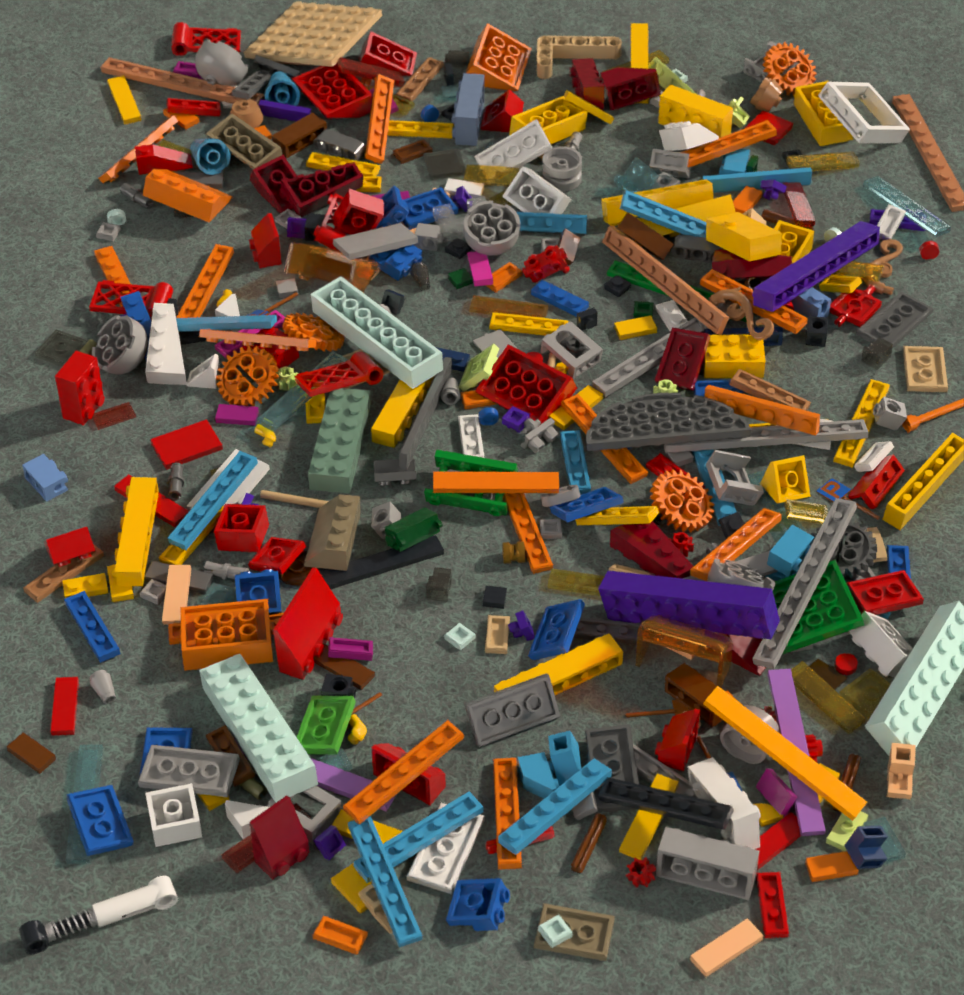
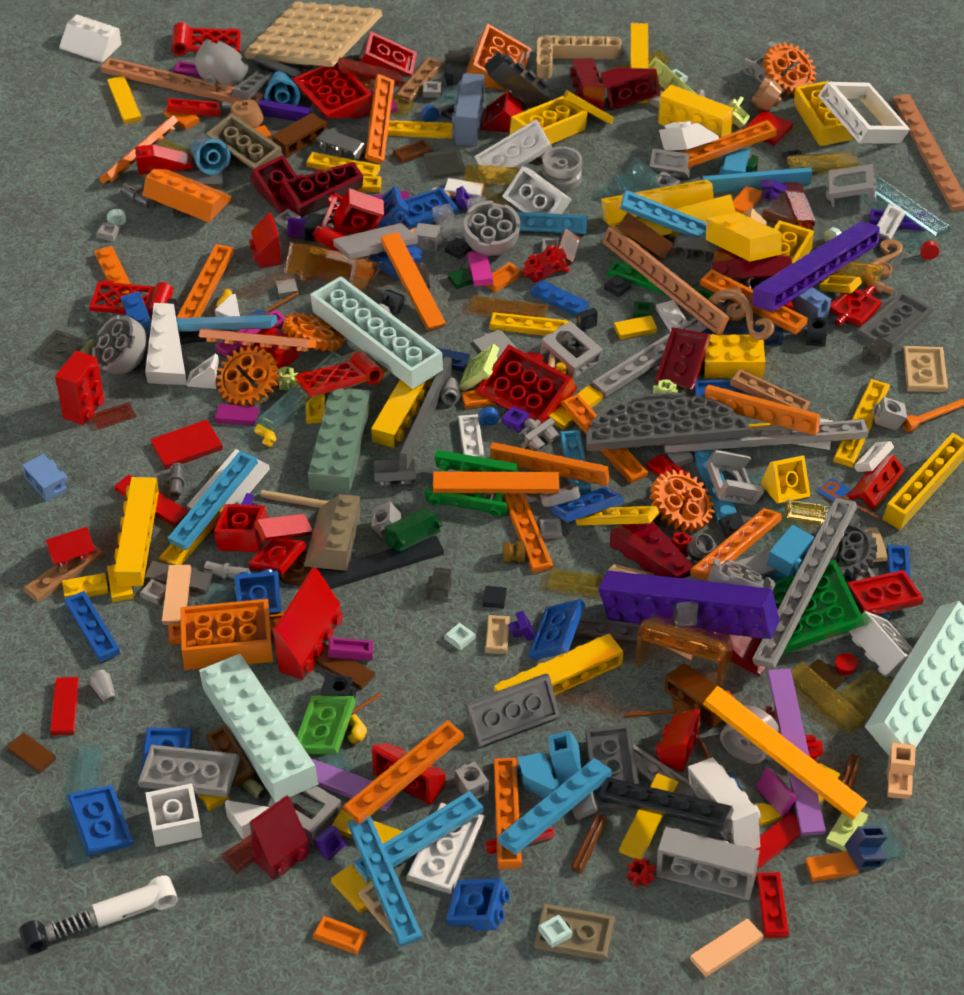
light grey pin [565,132,583,151] -> none
none -> white slope [60,15,121,63]
none -> tile [254,514,313,541]
none -> orange tile [380,232,446,331]
none -> light grey plate [423,81,441,98]
none -> light grey brick [455,762,489,799]
none -> black wedge [484,51,553,109]
none -> orange plate [489,442,610,486]
none -> clear smoke tile [673,602,698,627]
none -> dark grey wheel [686,533,715,561]
none -> light grey panel [826,164,876,207]

